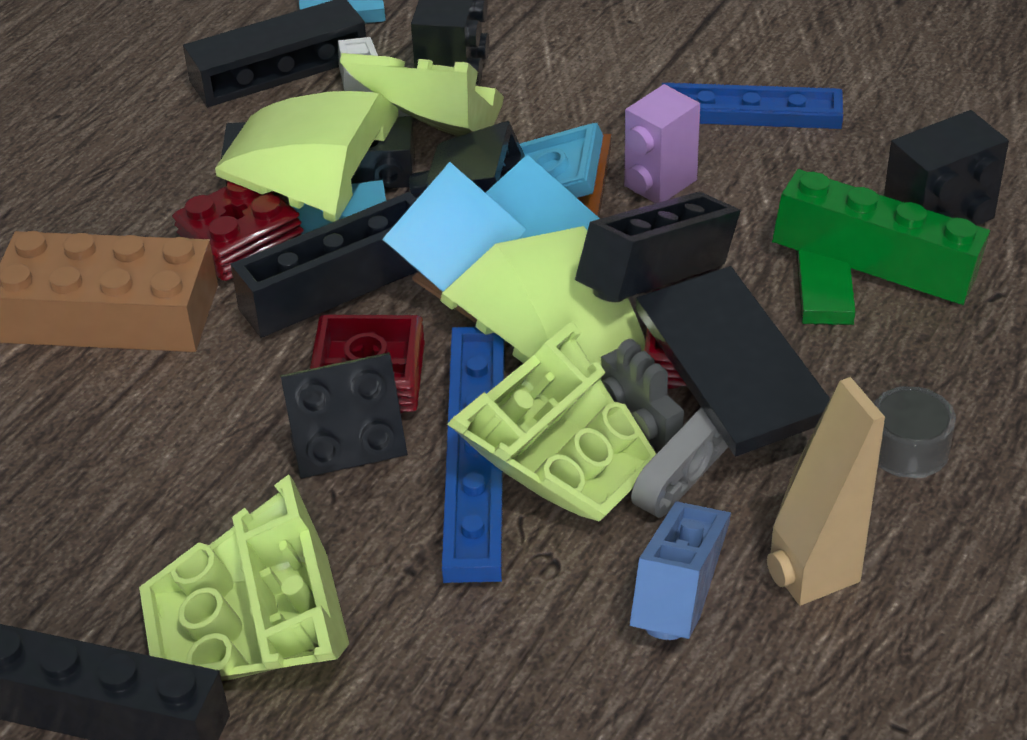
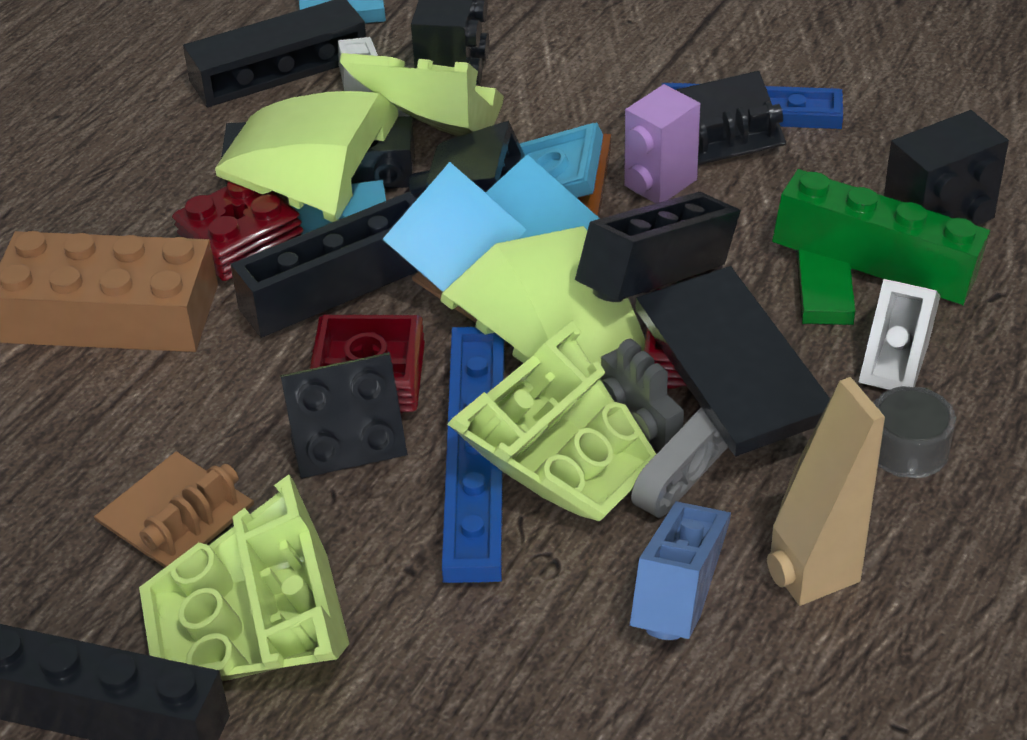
none -> medium nougat hinge [94,451,254,568]
none -> black hinge [676,71,786,165]
none -> white slope [858,279,940,392]

